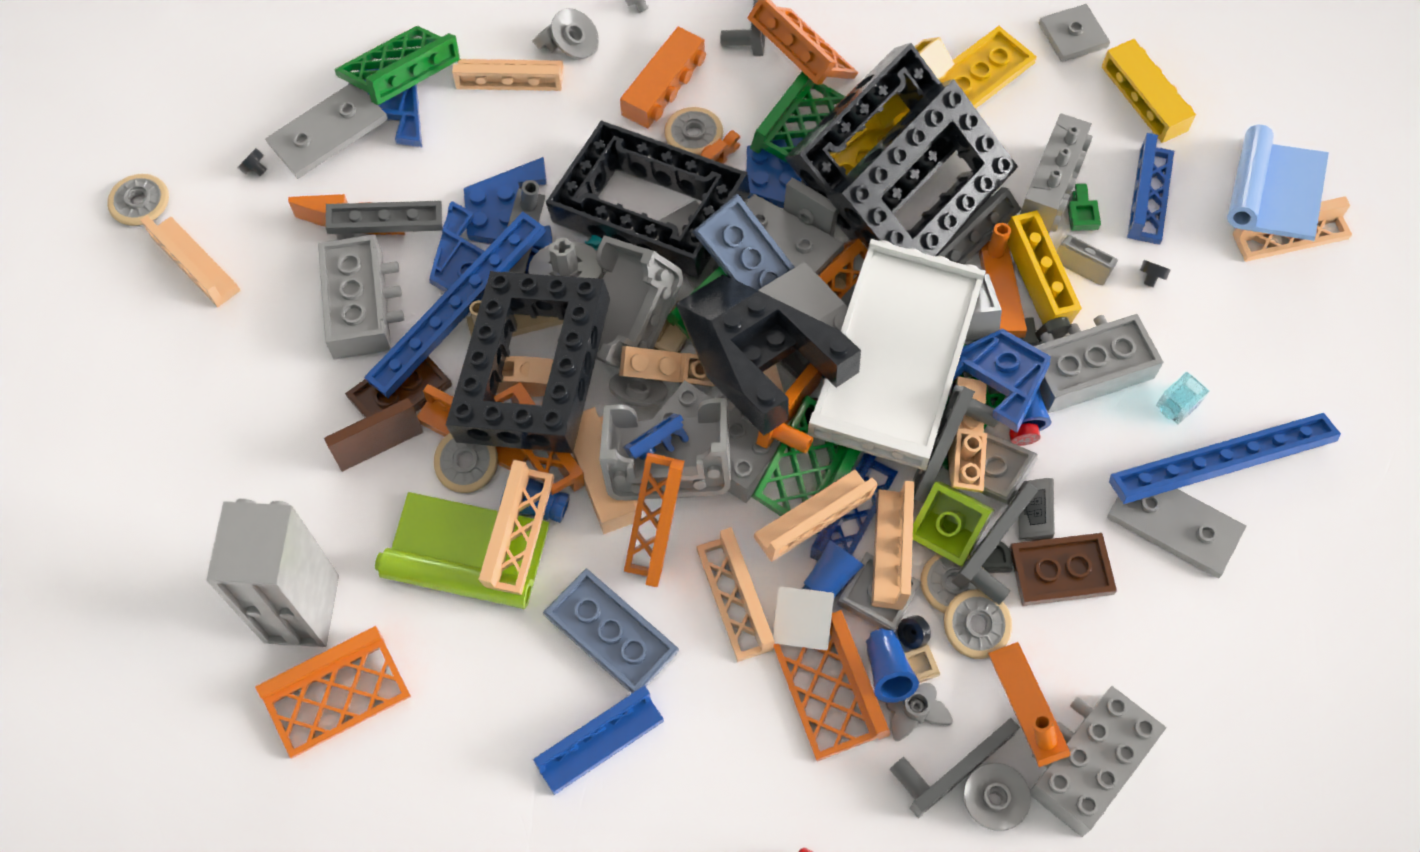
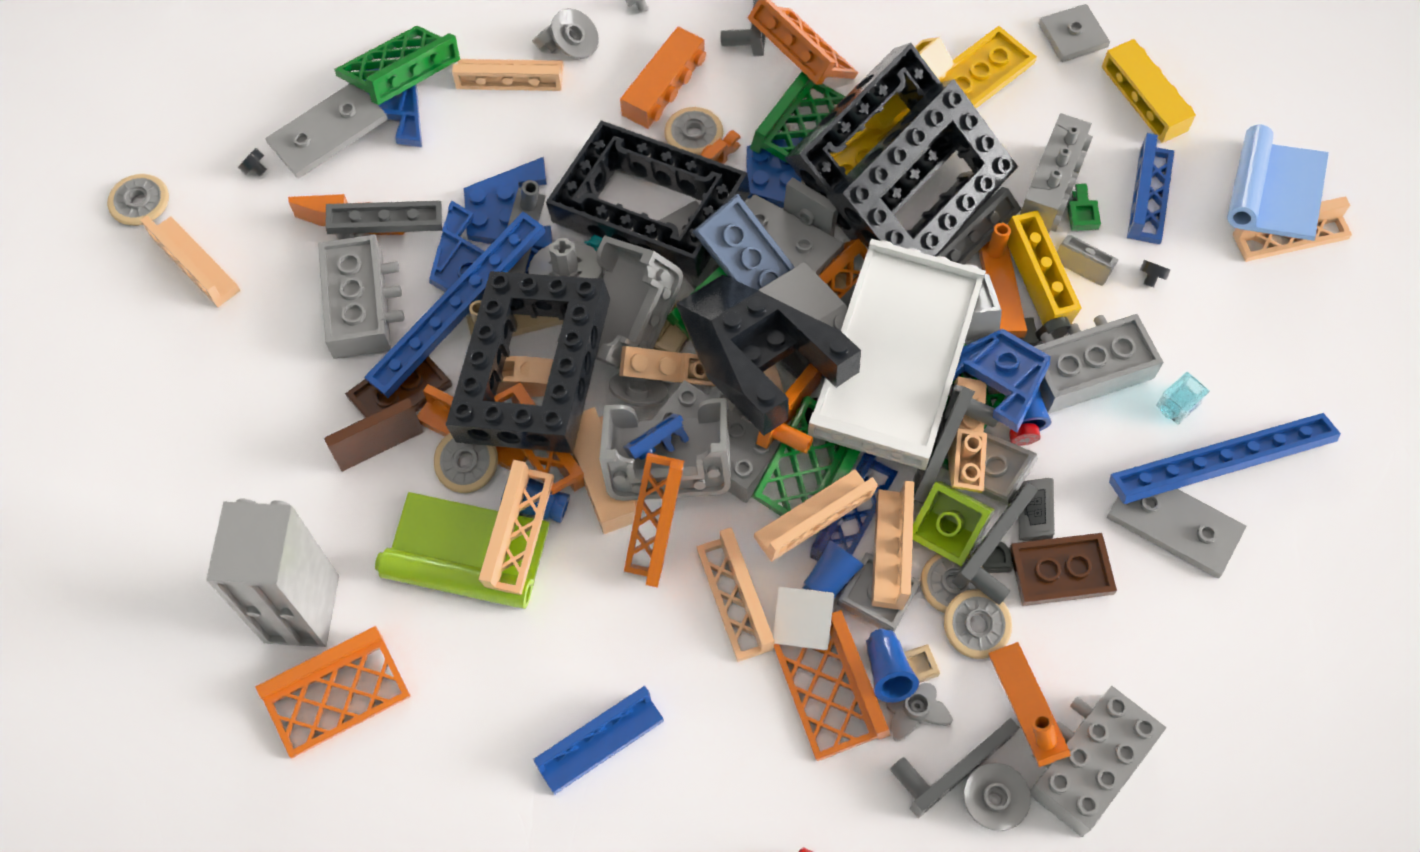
sand blue plate [543,568,679,694] -> none
black tile [897,615,931,649] -> none

